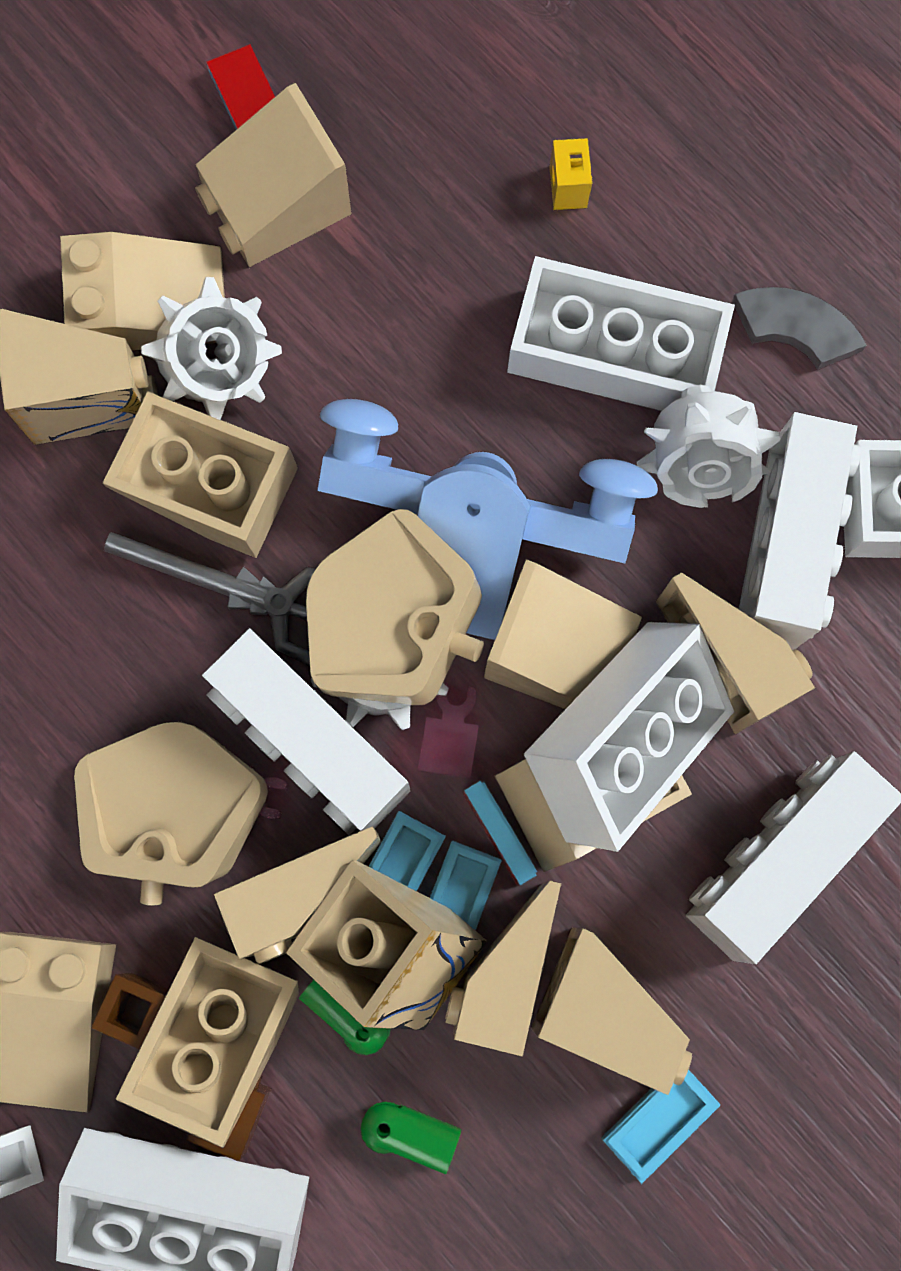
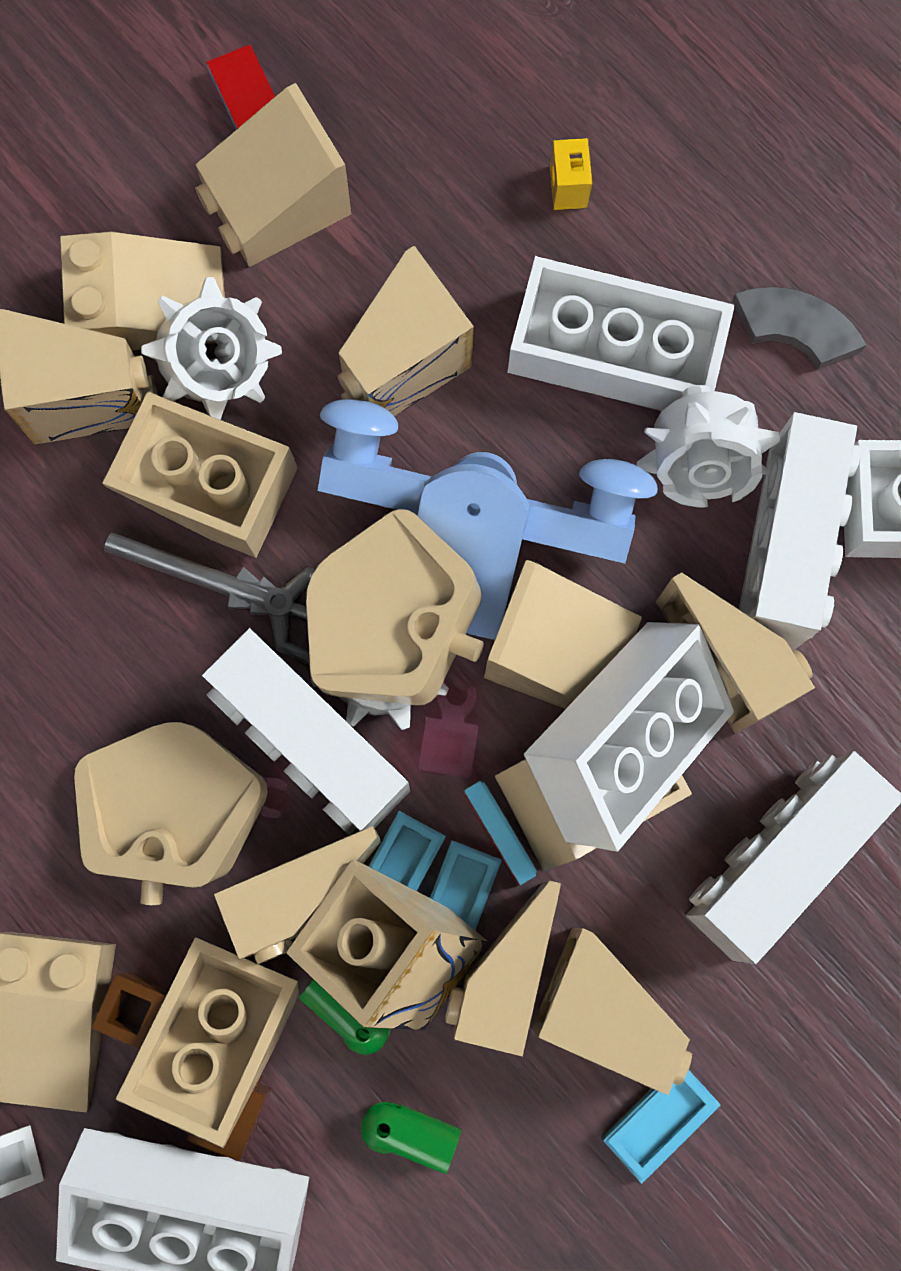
none -> tan slope [338,246,474,417]

